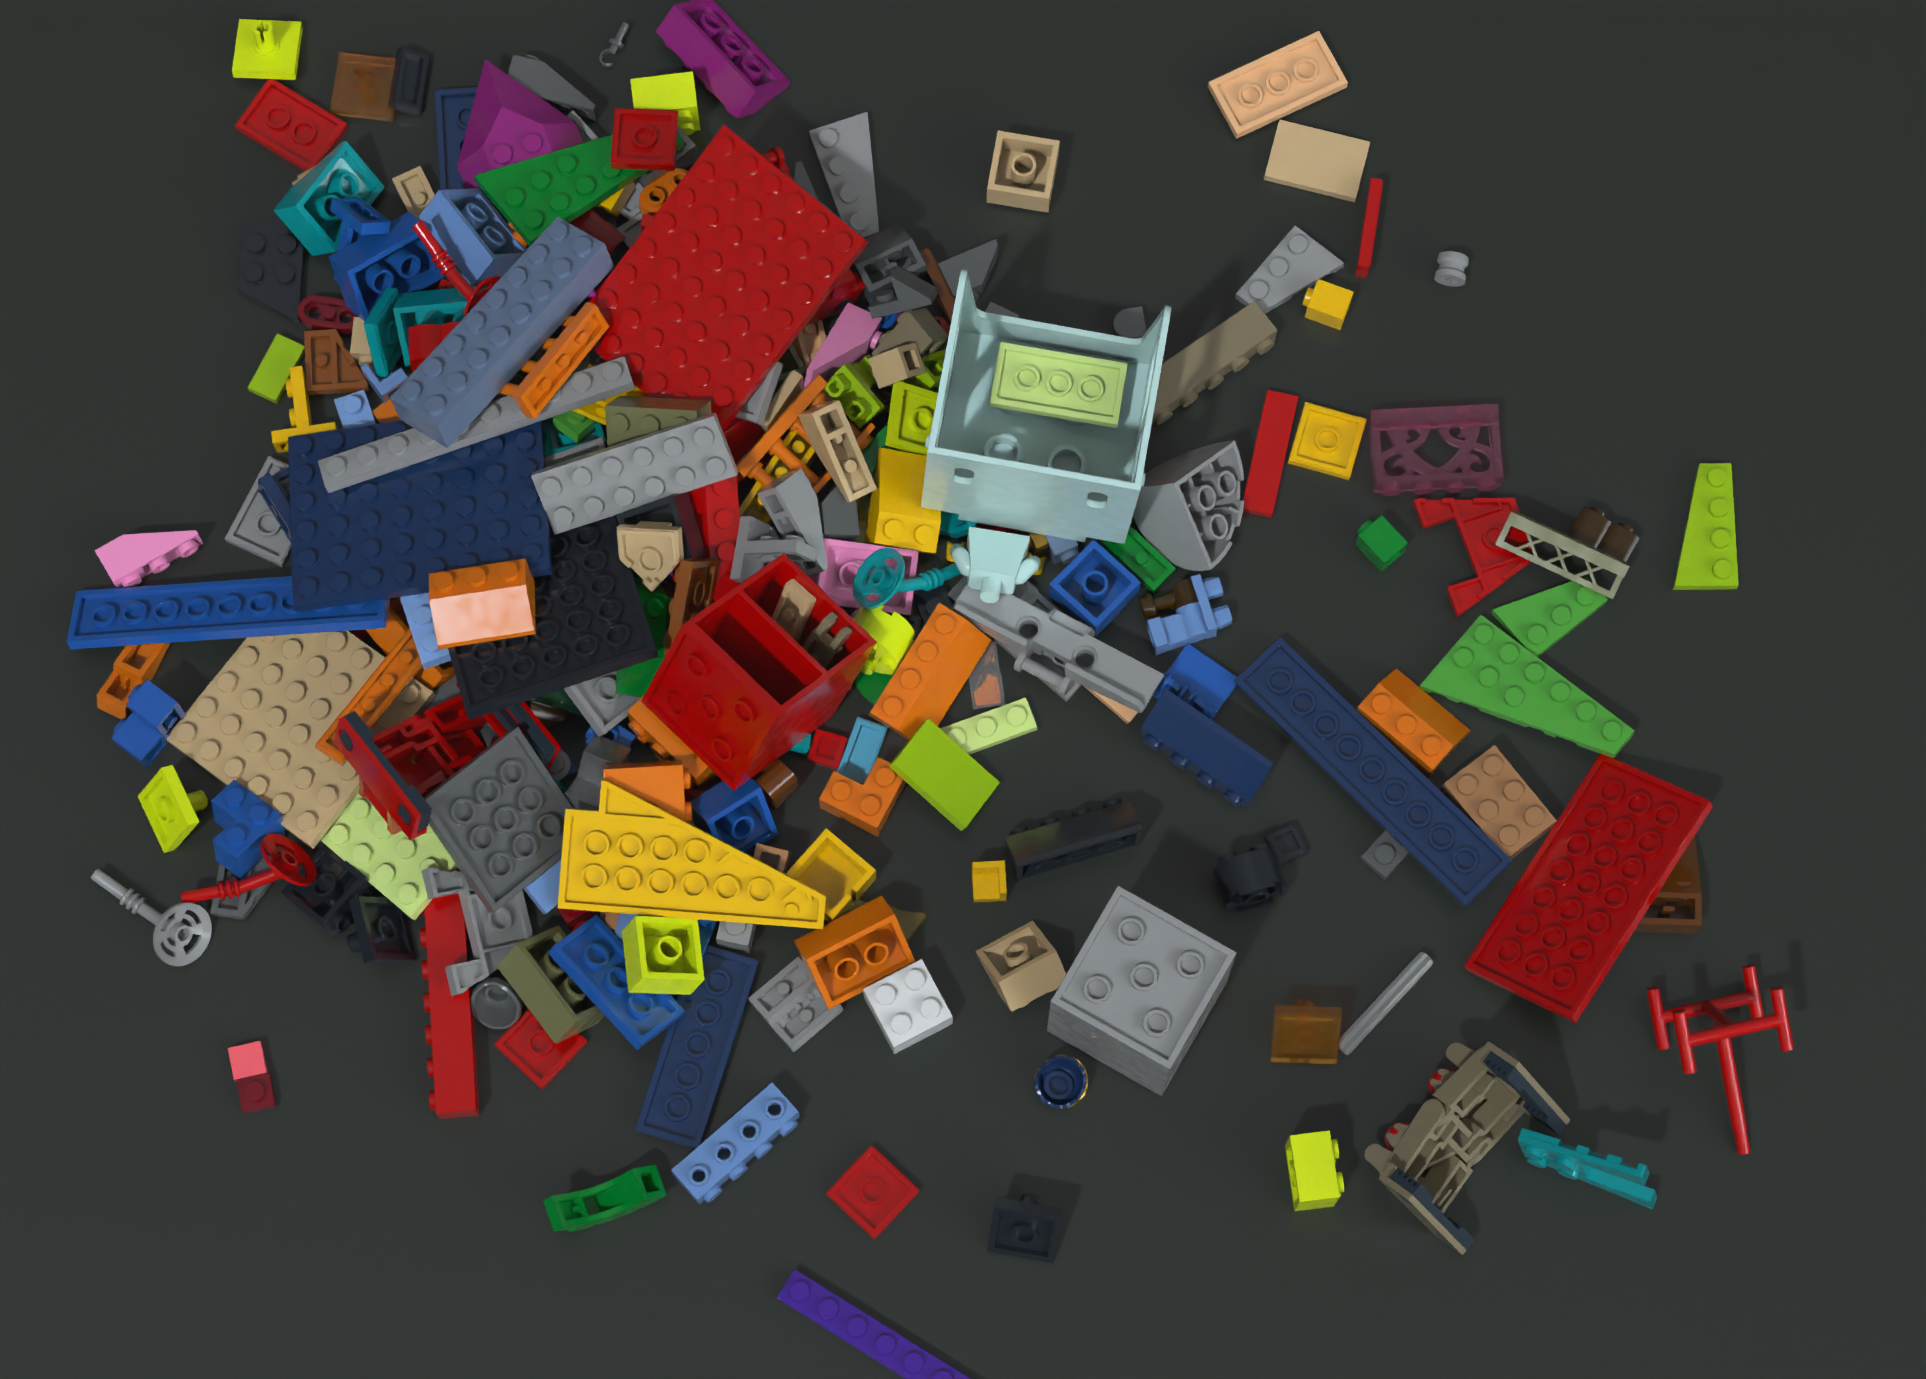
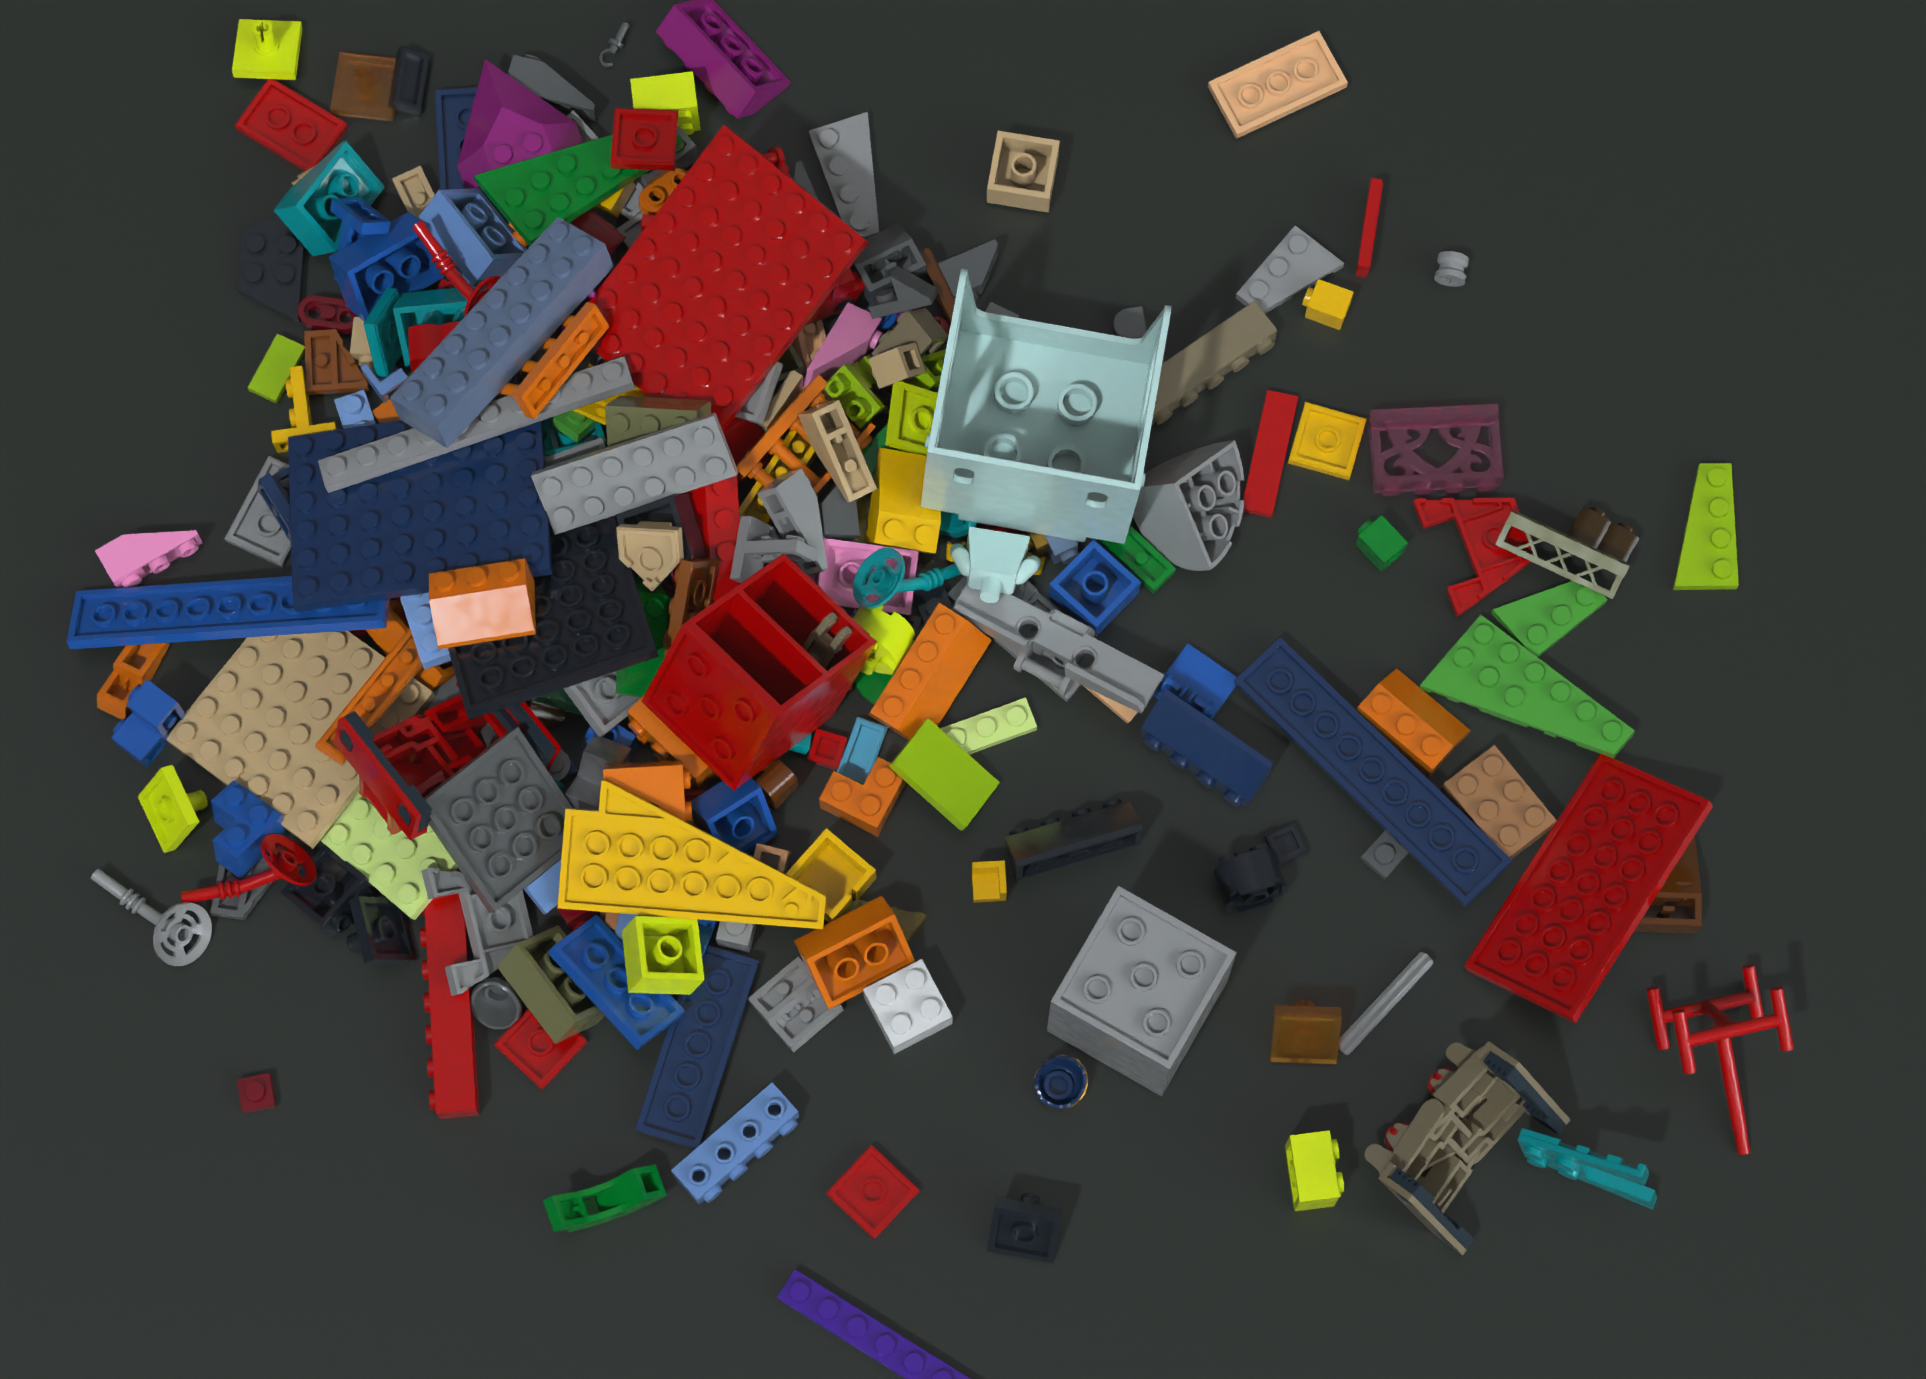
coral tile [228,1041,268,1082] -> none
tan tile [772,578,816,643] -> none
clear slope [968,641,1005,709] -> none
tan slope [975,920,1066,1012] -> none
yellowish green plate [989,342,1128,428] -> none
medium blue hips [1138,574,1232,655] -> none
tan tile [1264,119,1370,202] -> none

